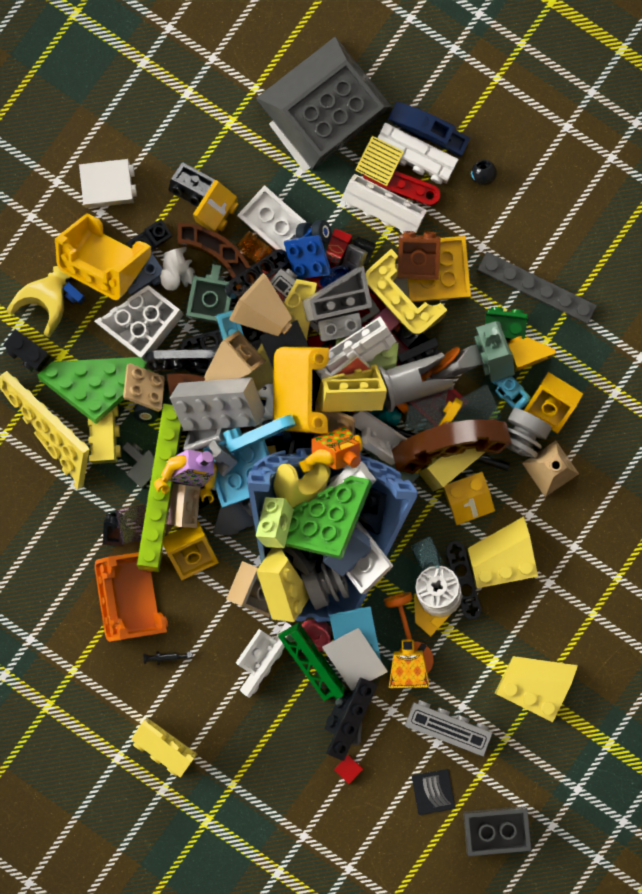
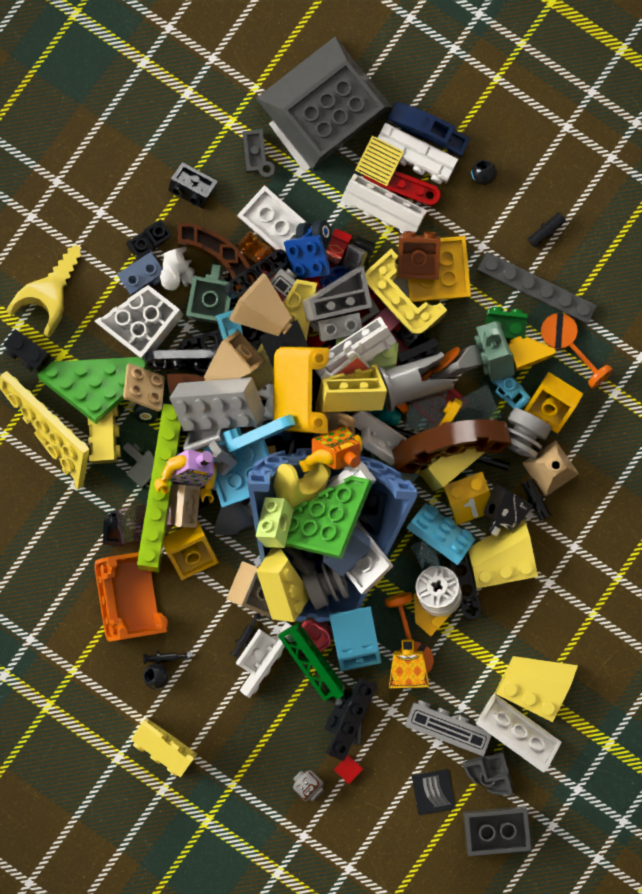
yellow windscreen [55,213,151,300] -> none
blue plate [63,282,86,305] -> none
white brick [79,159,137,208] -> none
yellow slope [193,180,239,233] -> none
white sticker [322,628,388,690] -> none
none -> black piece [143,663,169,690]
none -> black piece [230,614,261,659]
none -> dark grey hinge [243,129,275,178]
none -> light grey head [293,770,324,802]
none -> medium azure plate [407,503,476,565]
none -> dark grey brick [462,750,514,795]
none -> white plate [475,693,562,773]
none -> black torso [483,483,533,536]
none -> black pin [521,479,551,521]
none -> black pin [527,212,567,248]
none -> orange piece [541,313,613,389]

